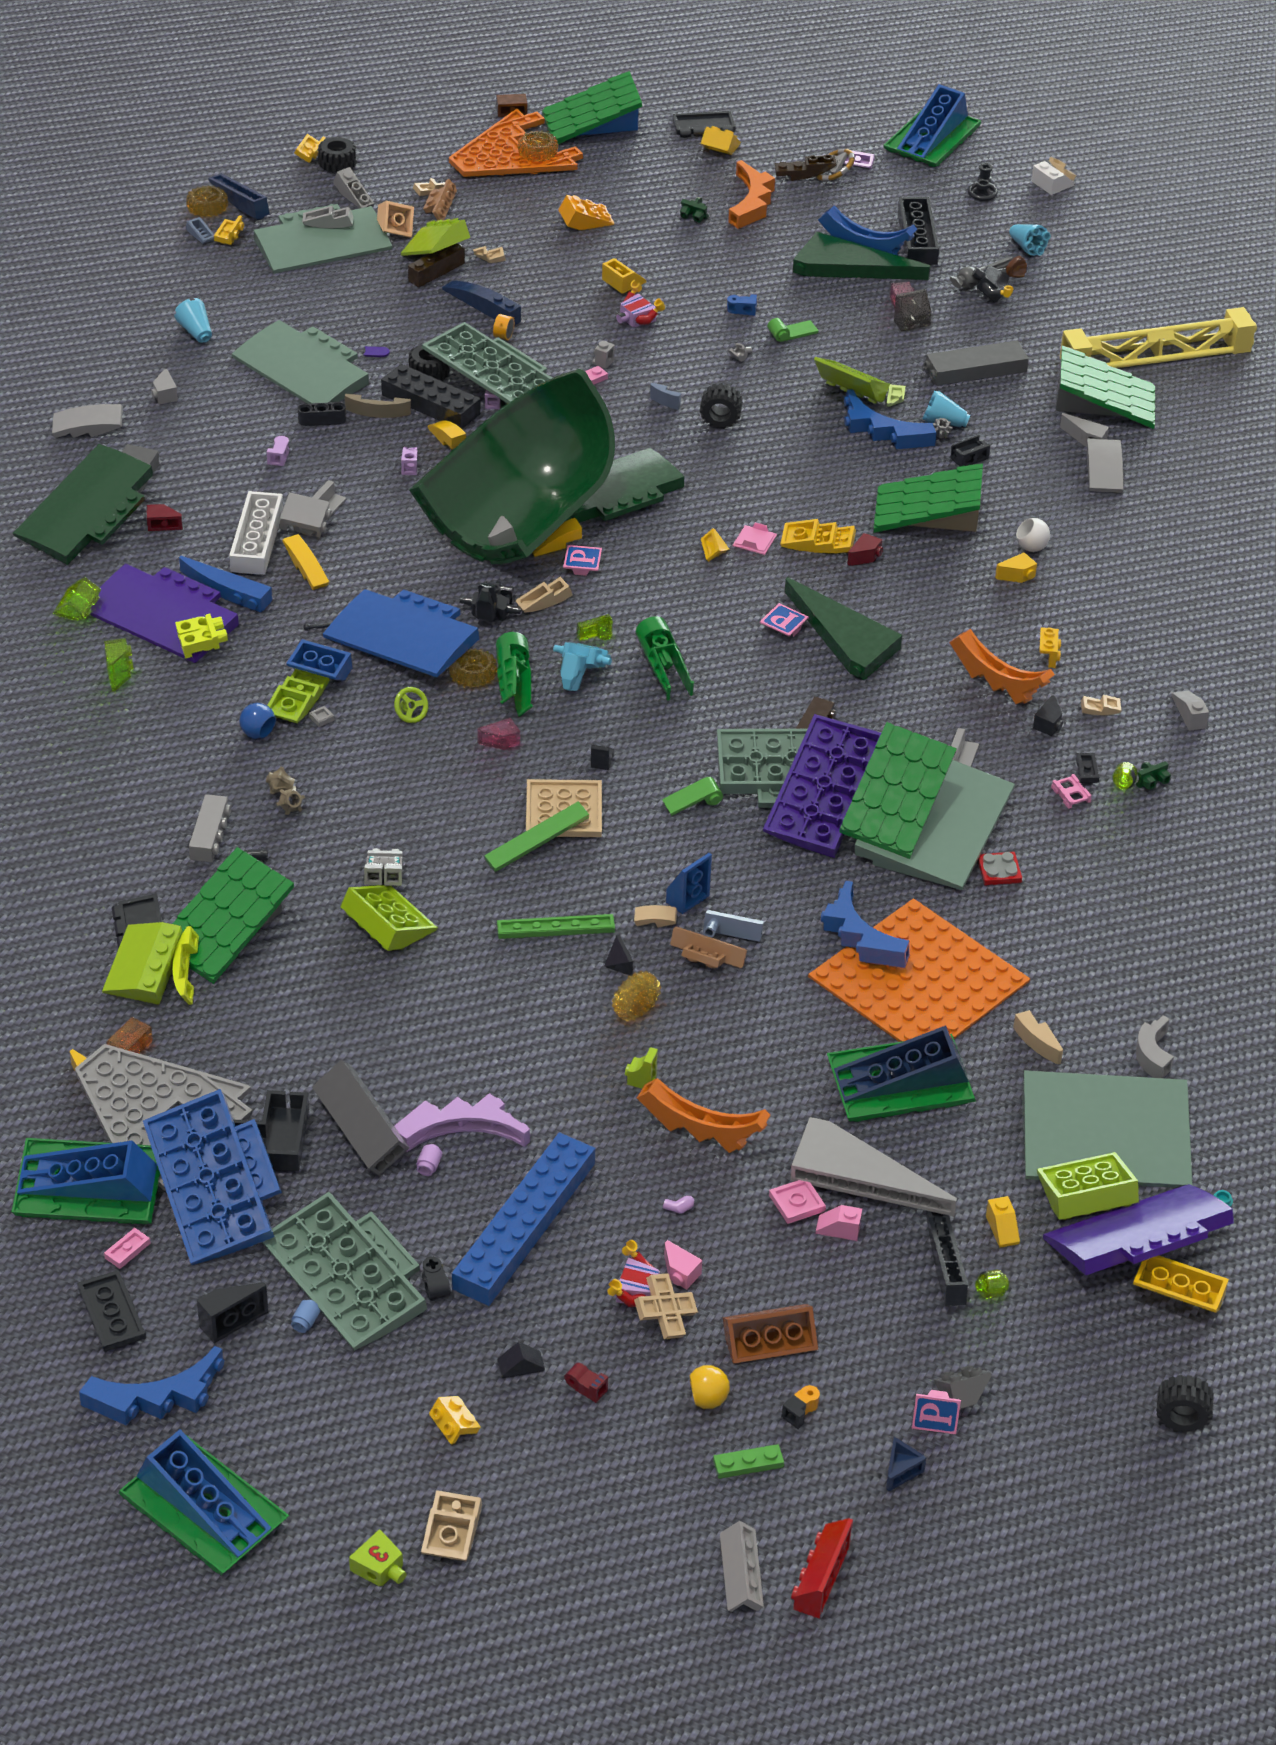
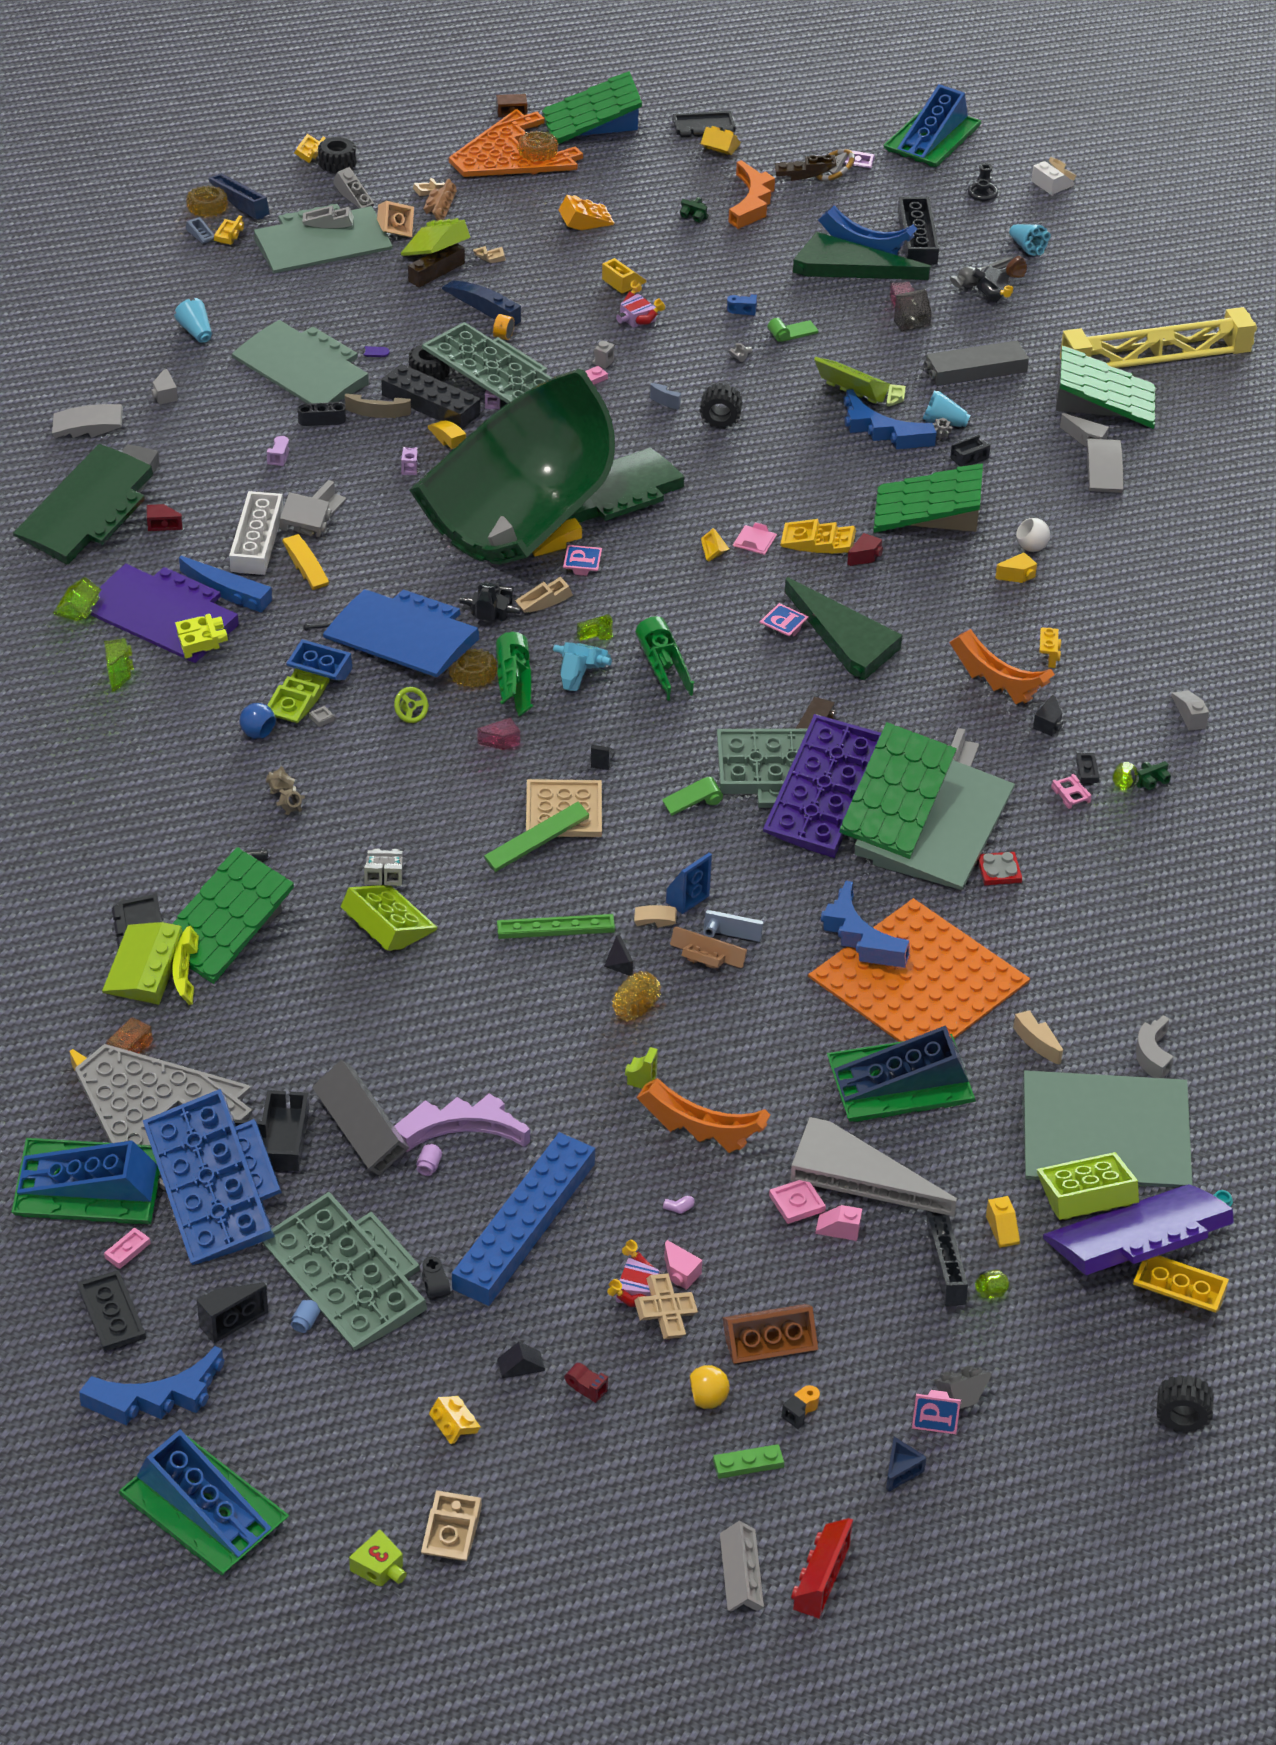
light grey brick [189,794,231,862] -> none
tan slope [1081,695,1121,715] -> none

